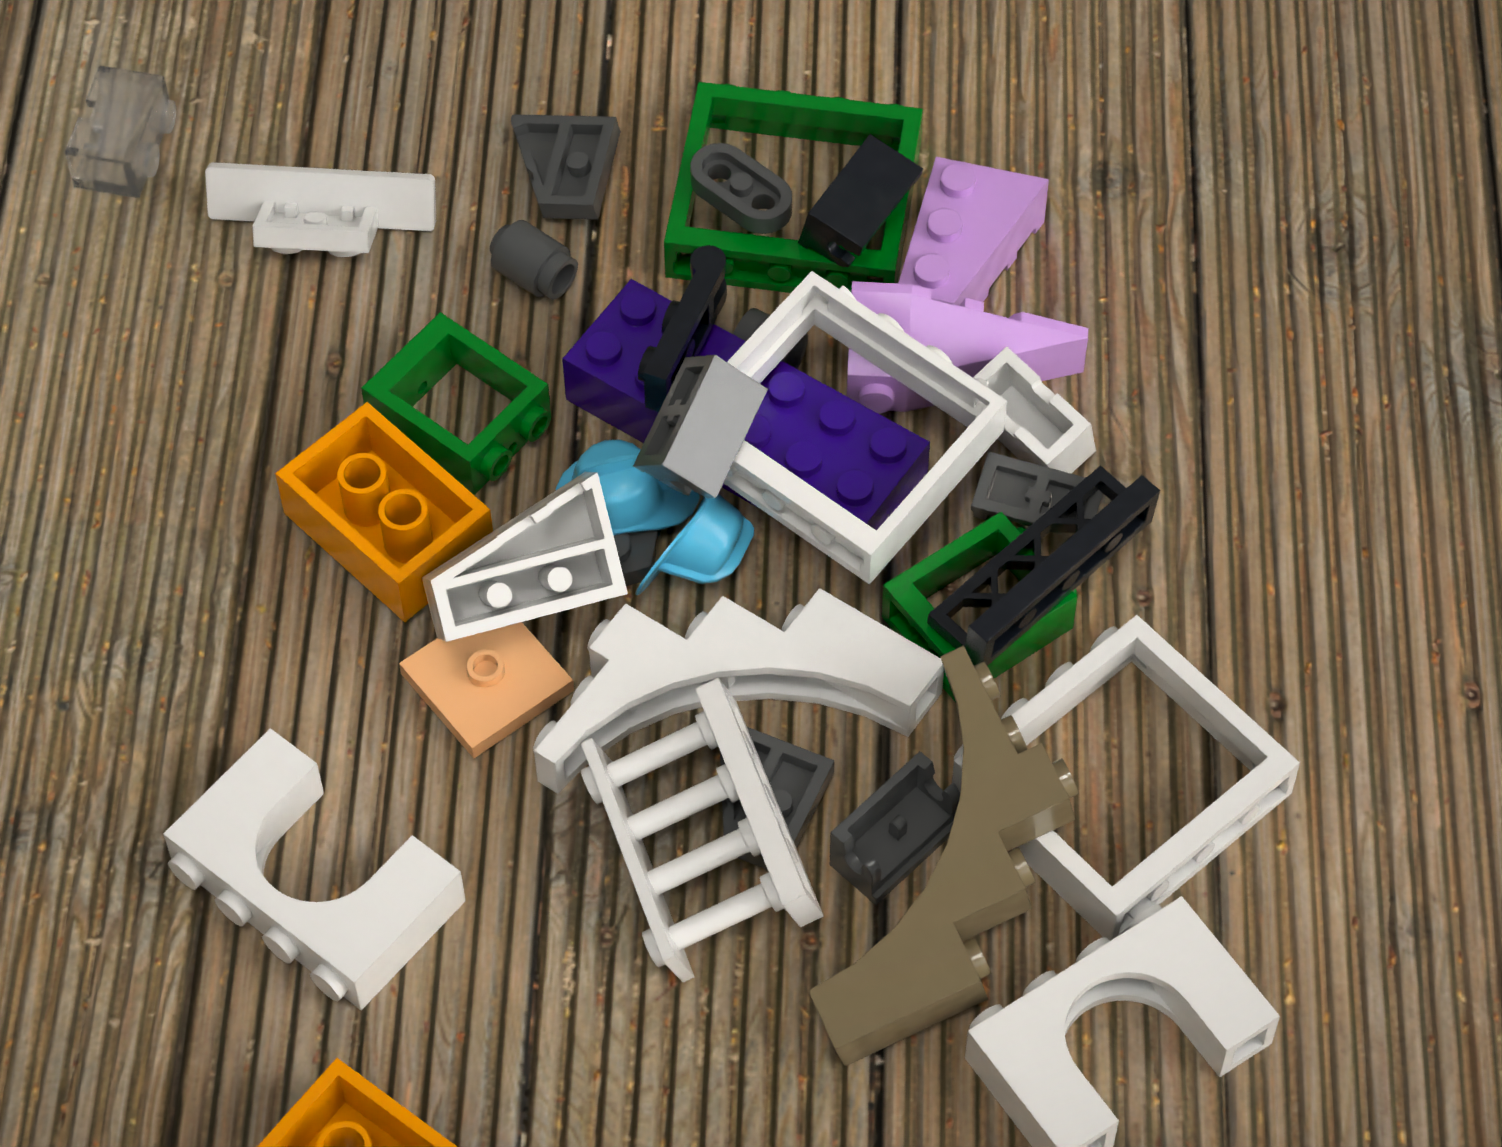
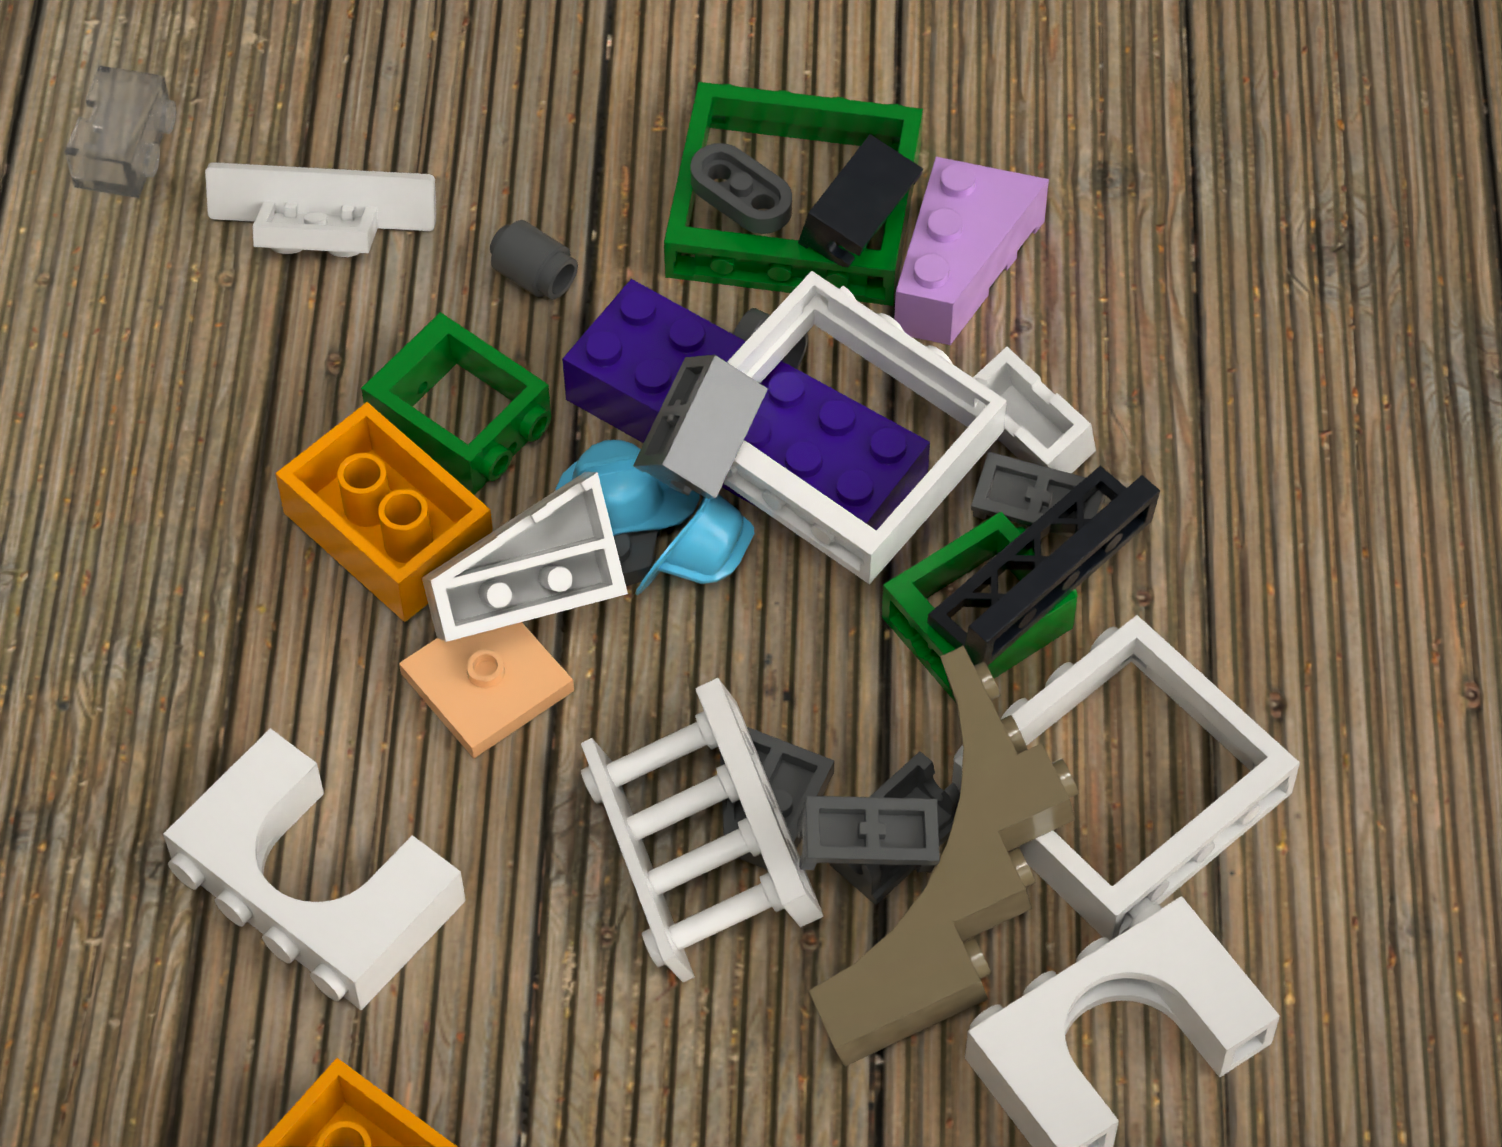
dark grey wing [511,114,621,220] -> none
white arch [533,588,944,794] -> none
black plate [638,245,727,412] -> none
lavender wedge [847,281,1088,413] -> none
none -> dark grey hinge [797,796,940,873]

